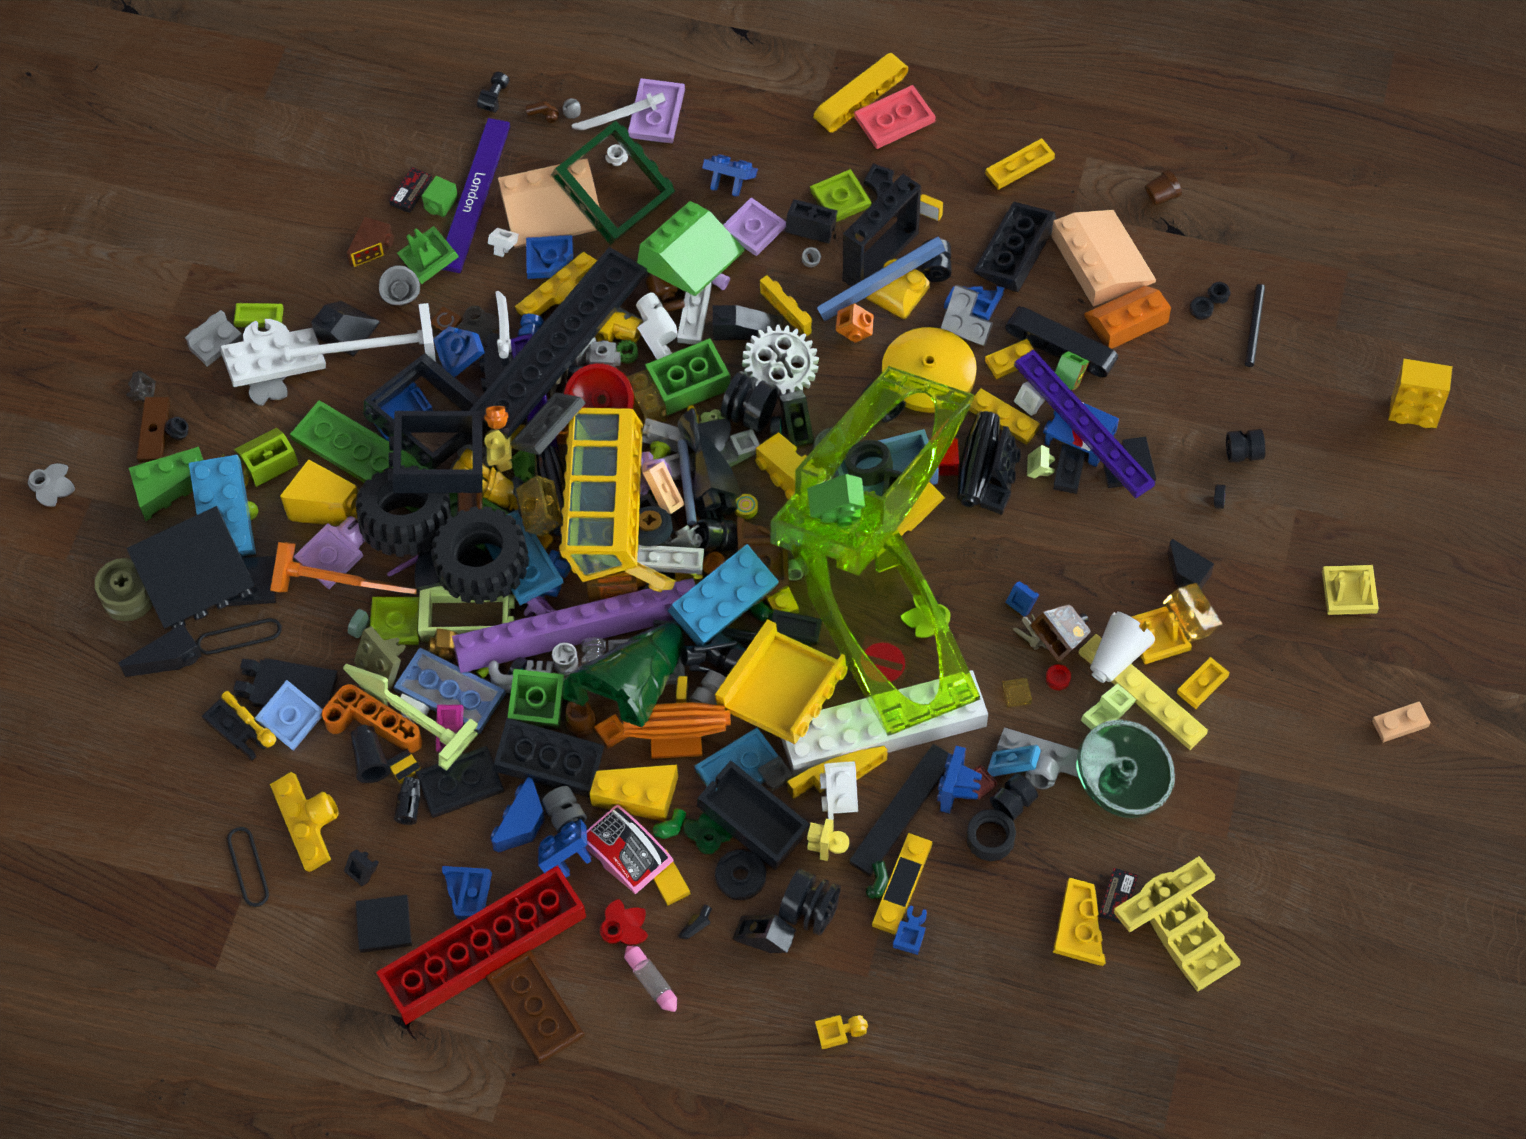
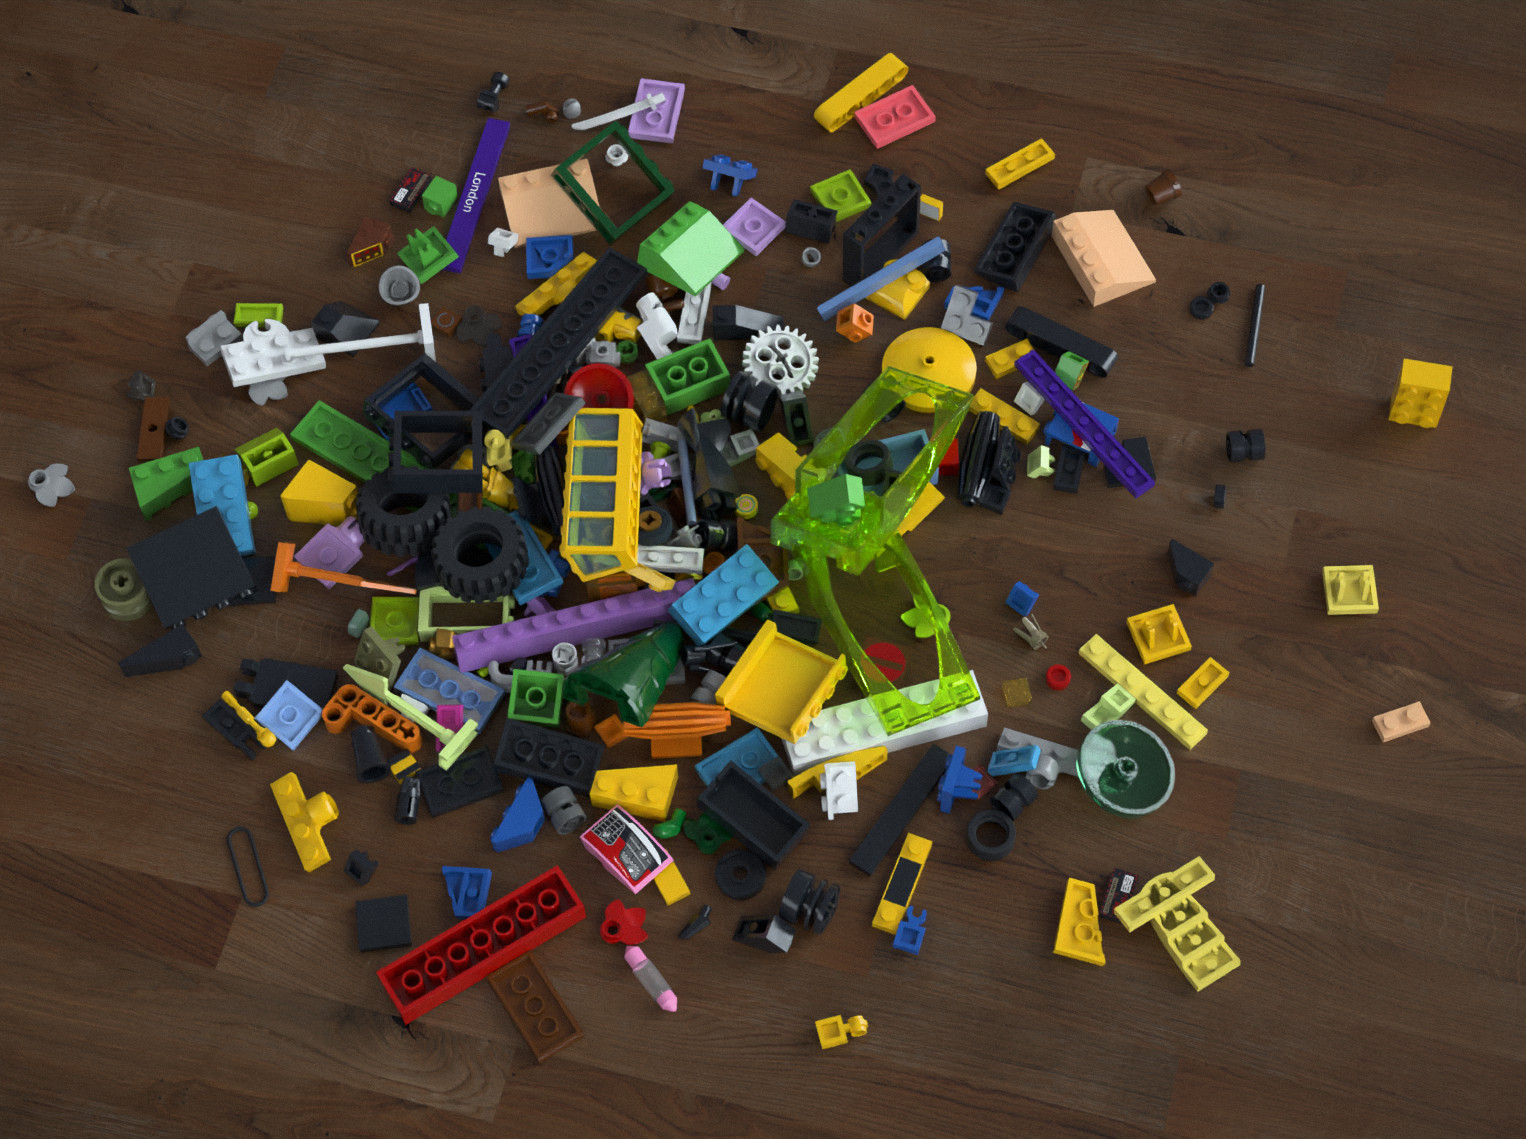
black piece [197,618,282,655] -> none
blue plate [433,326,485,377] -> none
orange plate [484,406,508,430] -> none
white sword [495,291,512,358] -> none
clear yellow brick [516,475,563,536] -> none
blue plate [538,819,592,878] -> none
light nougat plate [643,461,685,514] -> none
yellow tile [676,676,688,703] -> none
yellow plate [760,275,812,337] -> none
black tile [770,416,783,437] -> none
light yellow hips [807,819,849,861] -> none
dark green arm [866,861,889,899] -> none
reddish brown torso [1030,605,1090,663] -> none
orange slope [1084,286,1171,349] -> none
white cone [1090,612,1155,683] -> none
clear yellow brick [1163,583,1222,643] -> none

